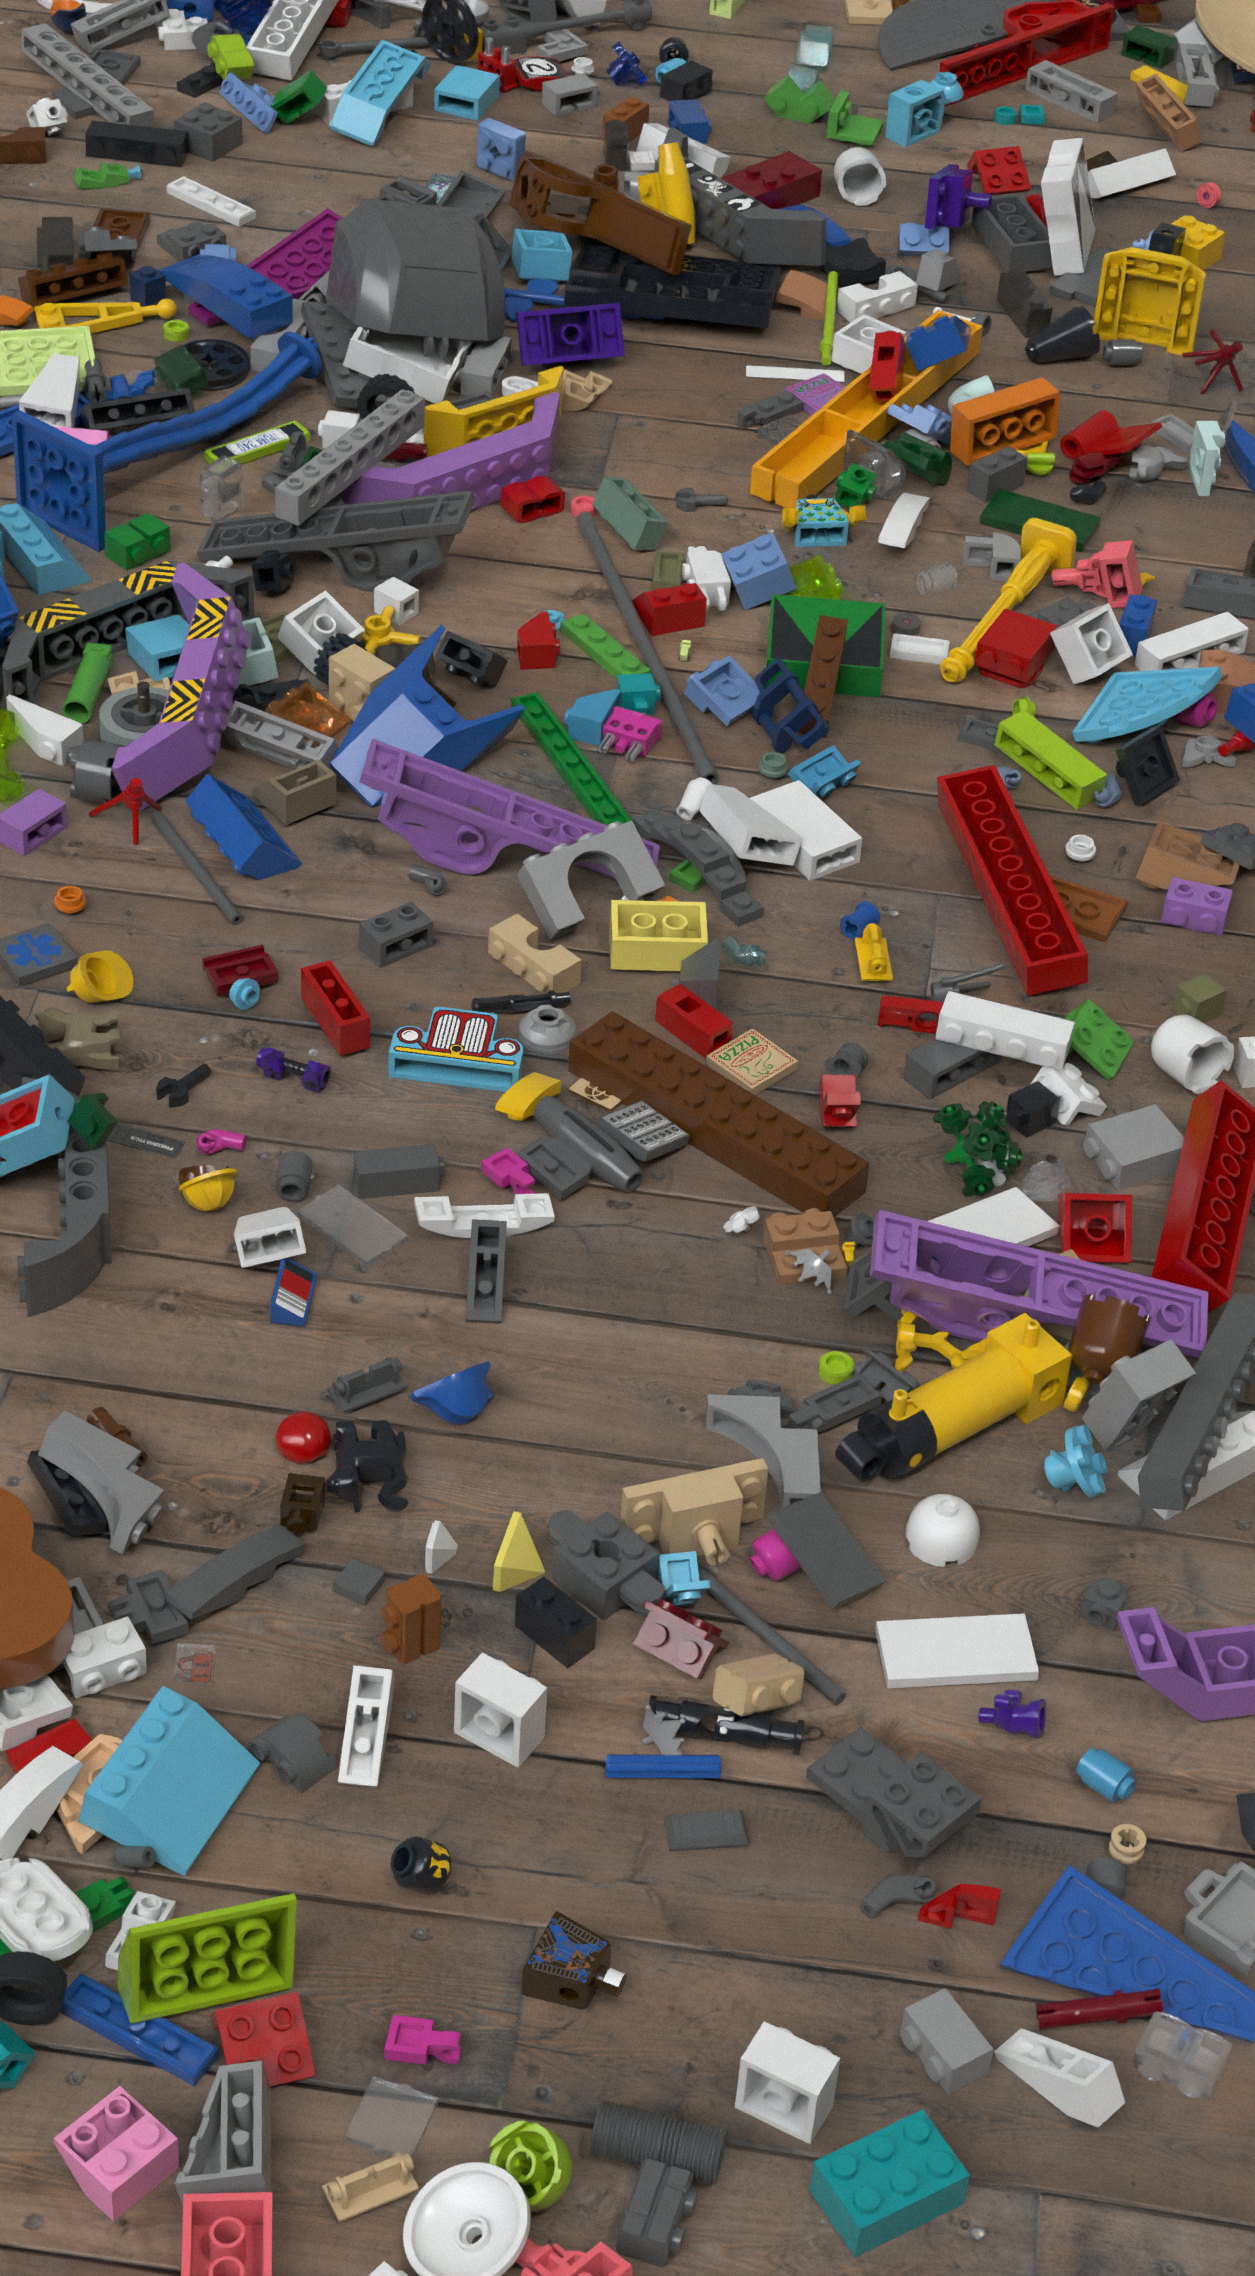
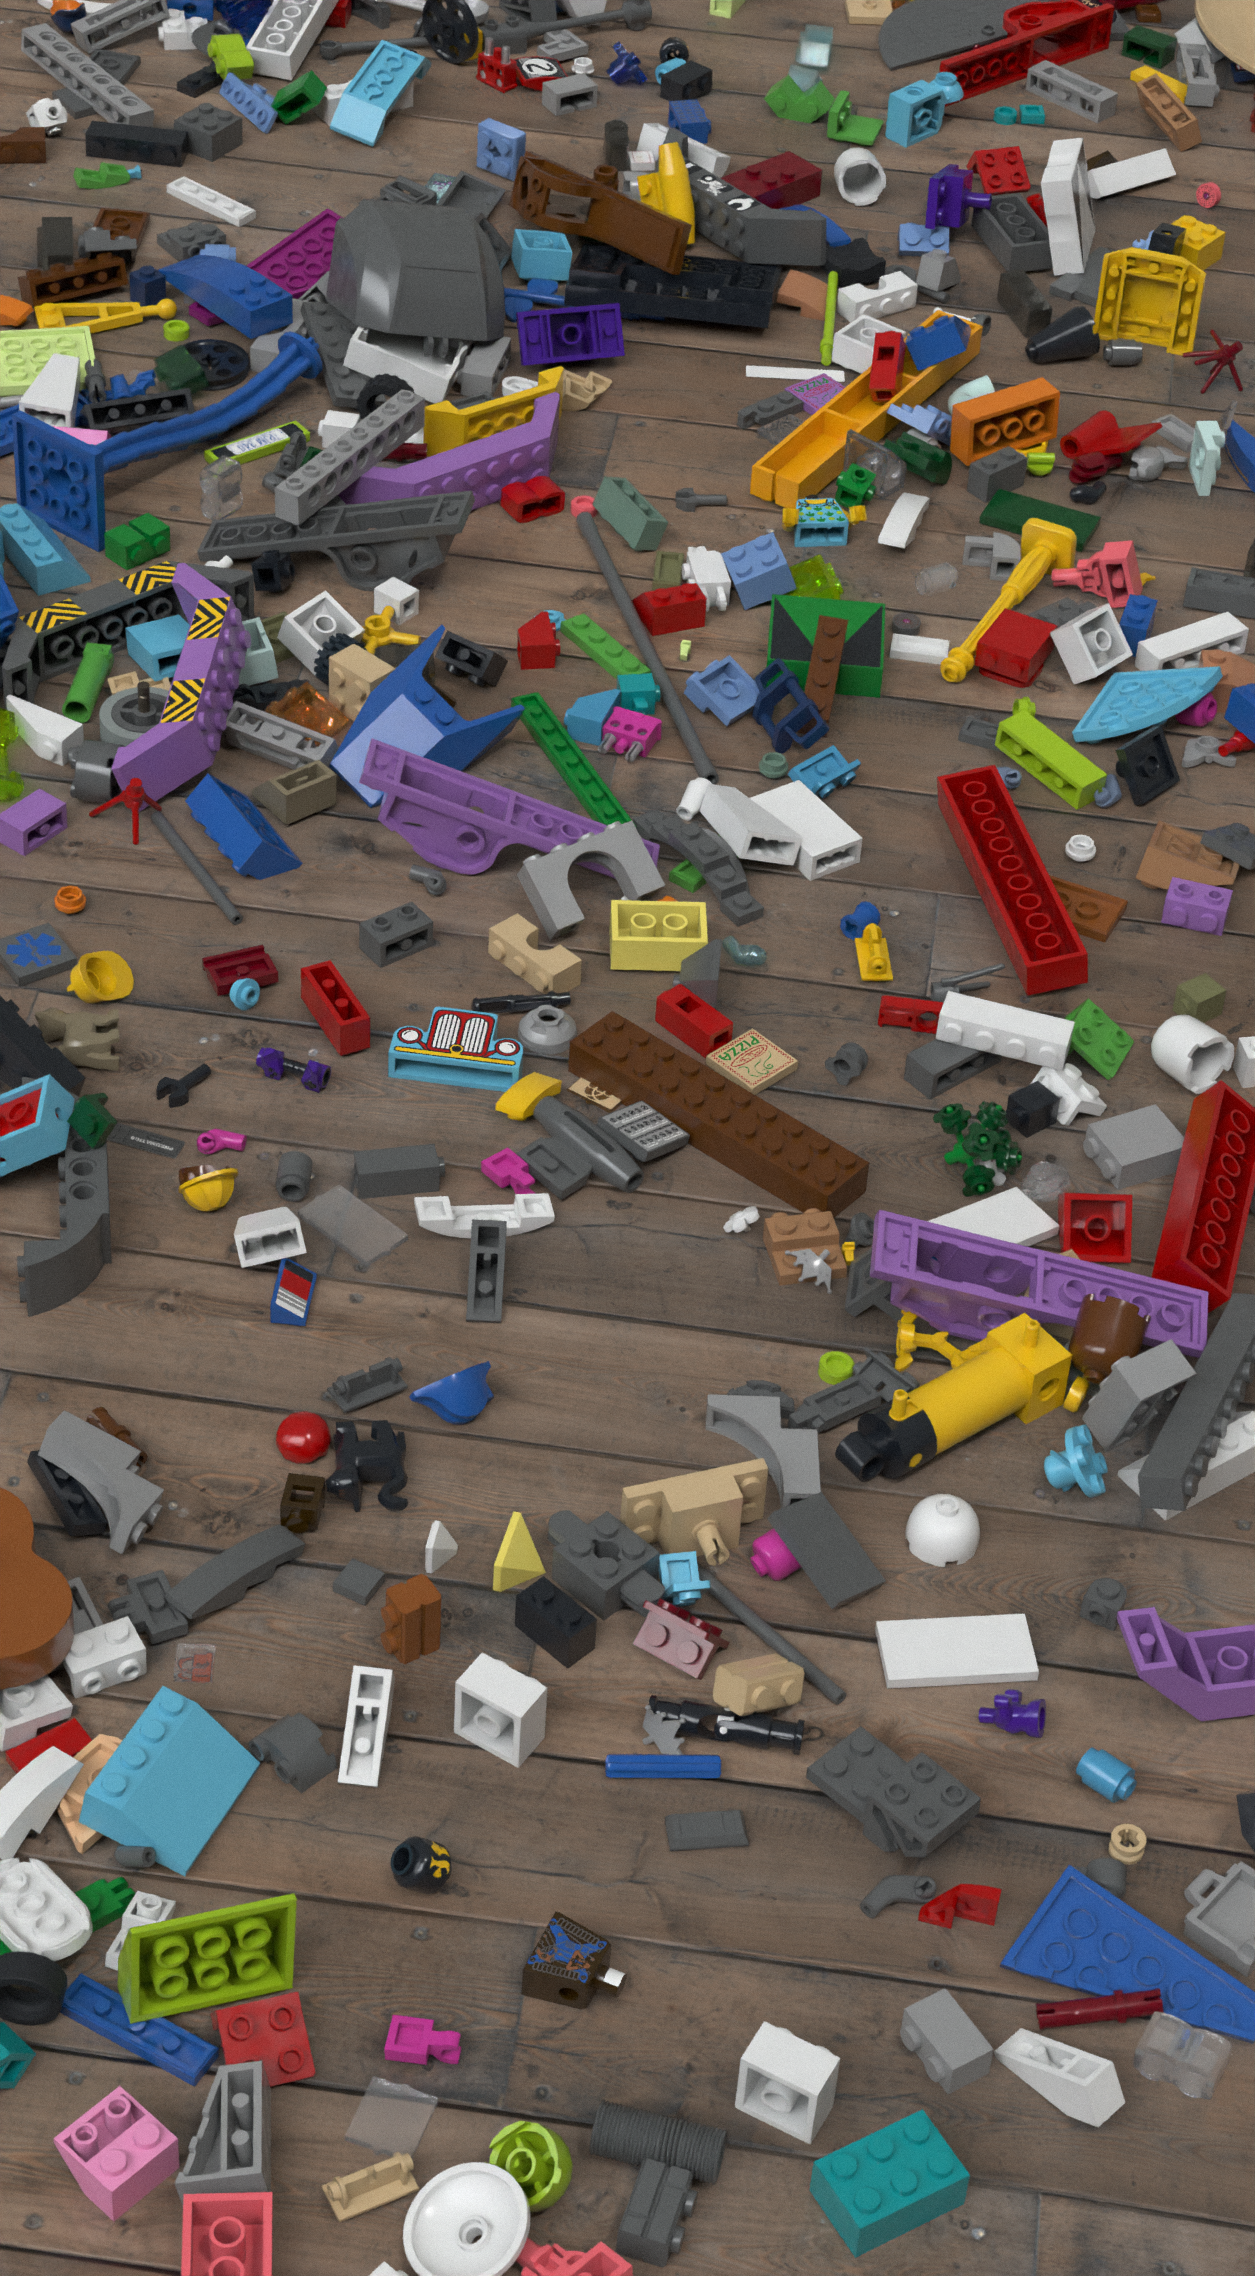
medium azure brick [434,65,500,121] -> none
dark orange brick [602,97,649,148] -> none
red brick [819,1075,861,1127] -> none

